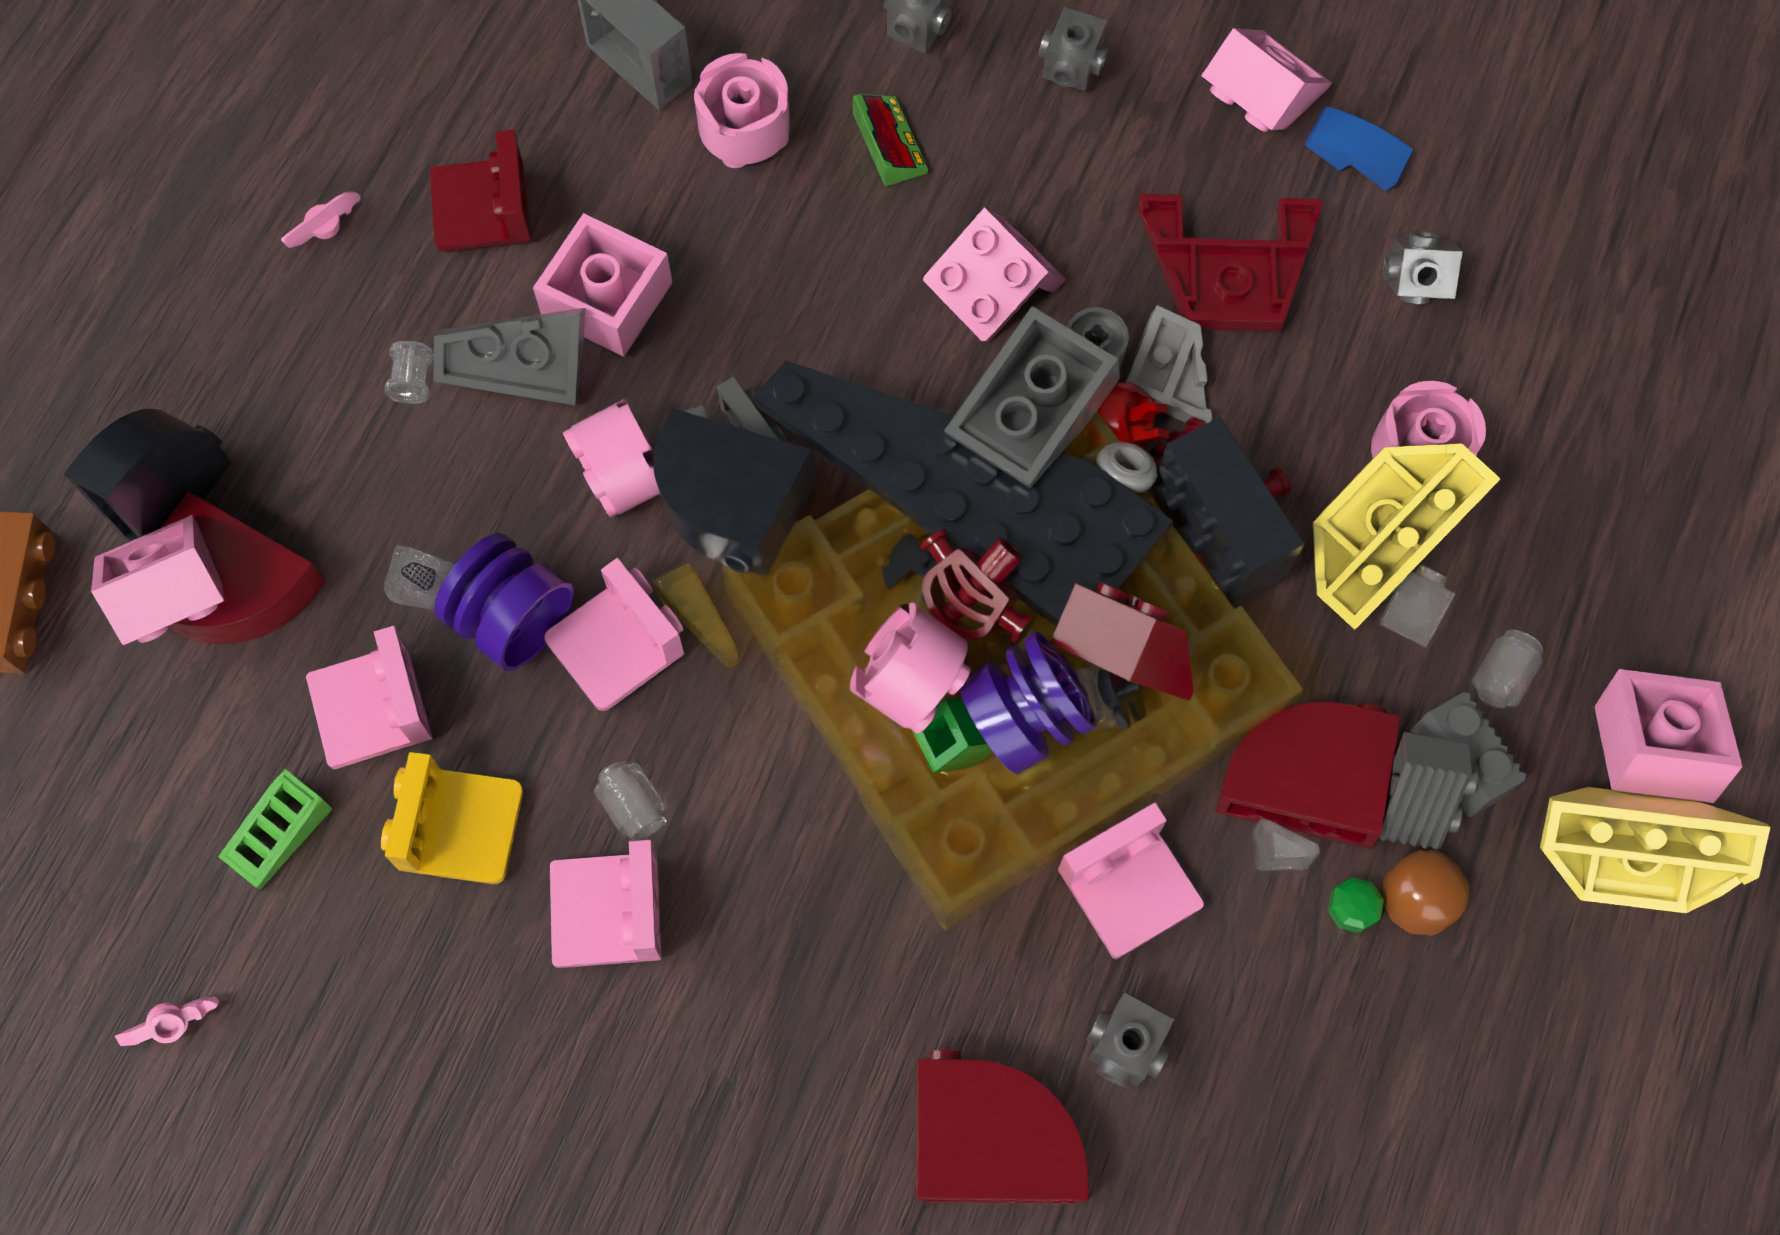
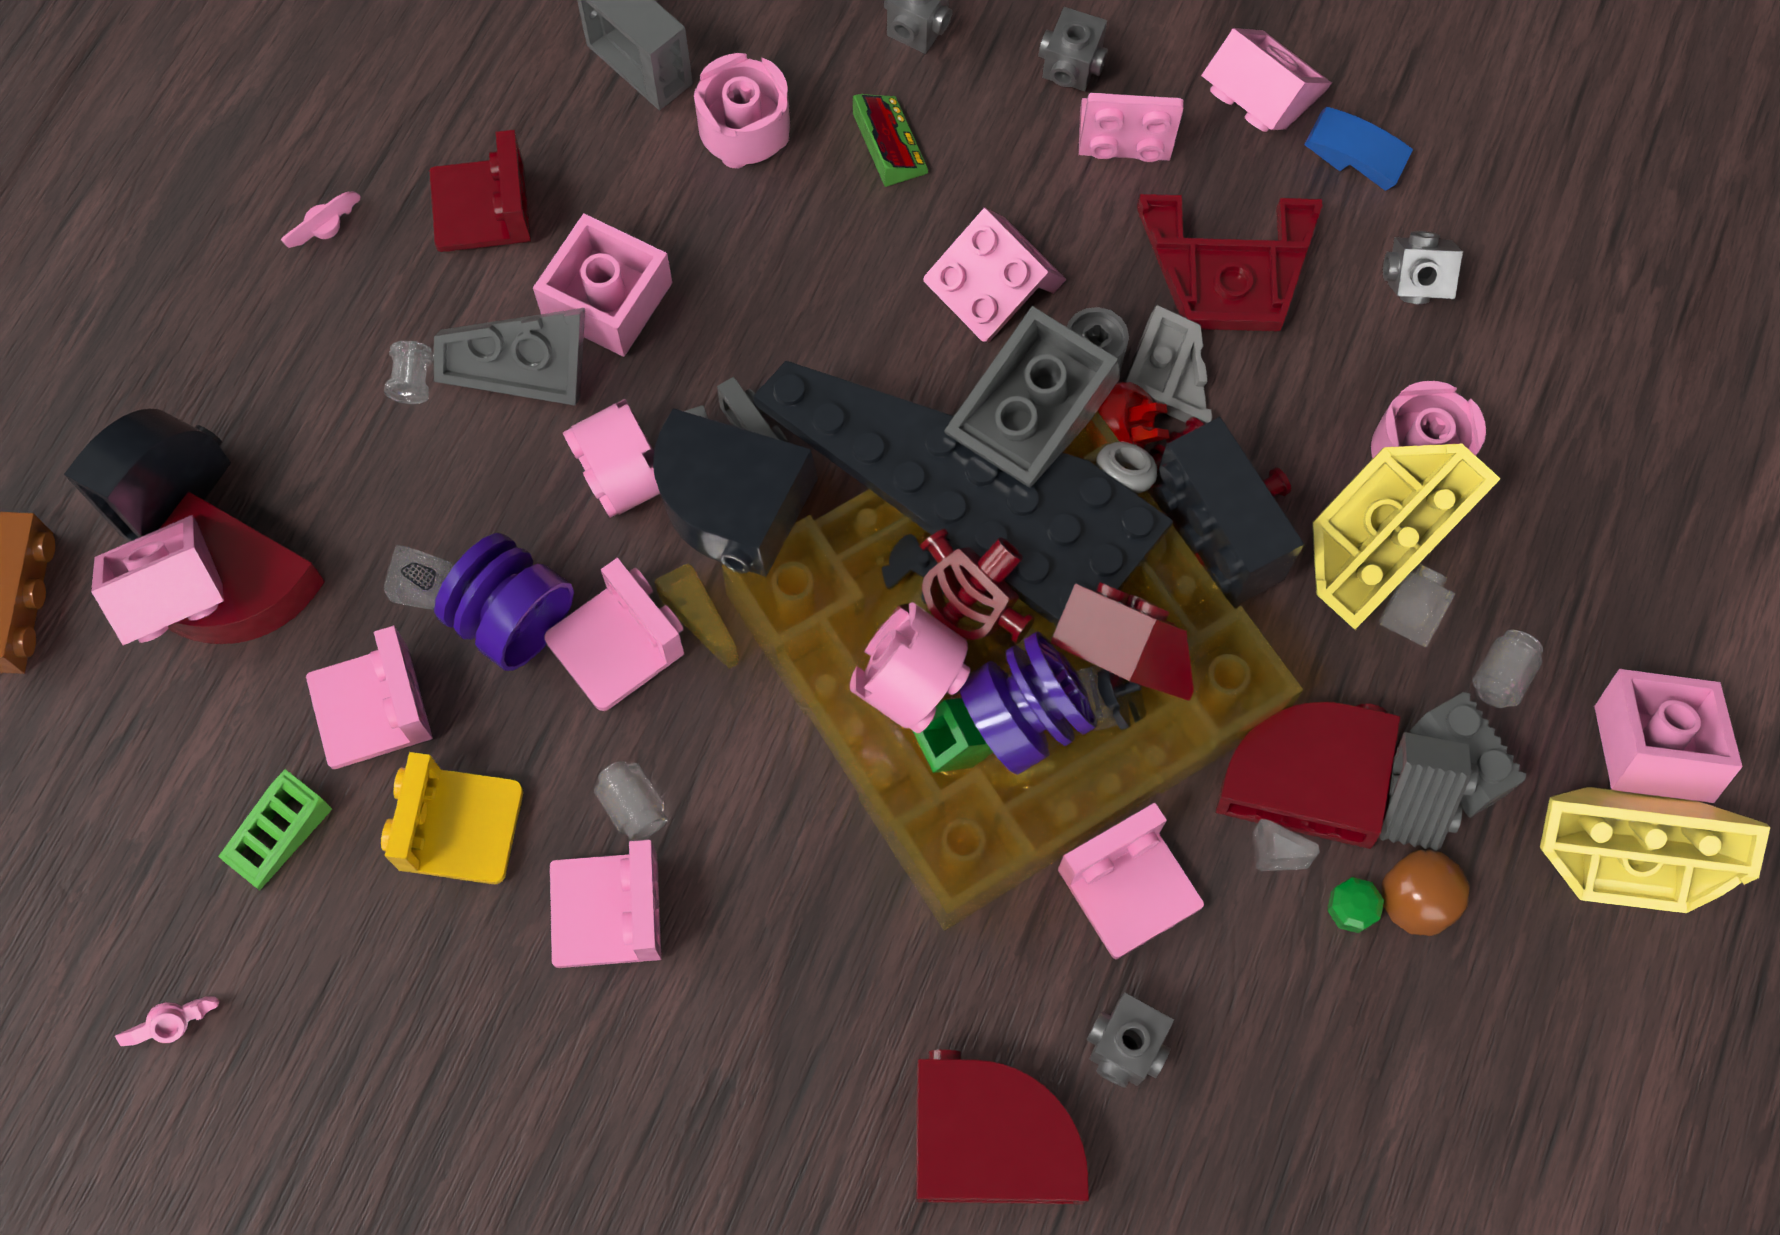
none -> bright pink bracket [1079,93,1183,162]

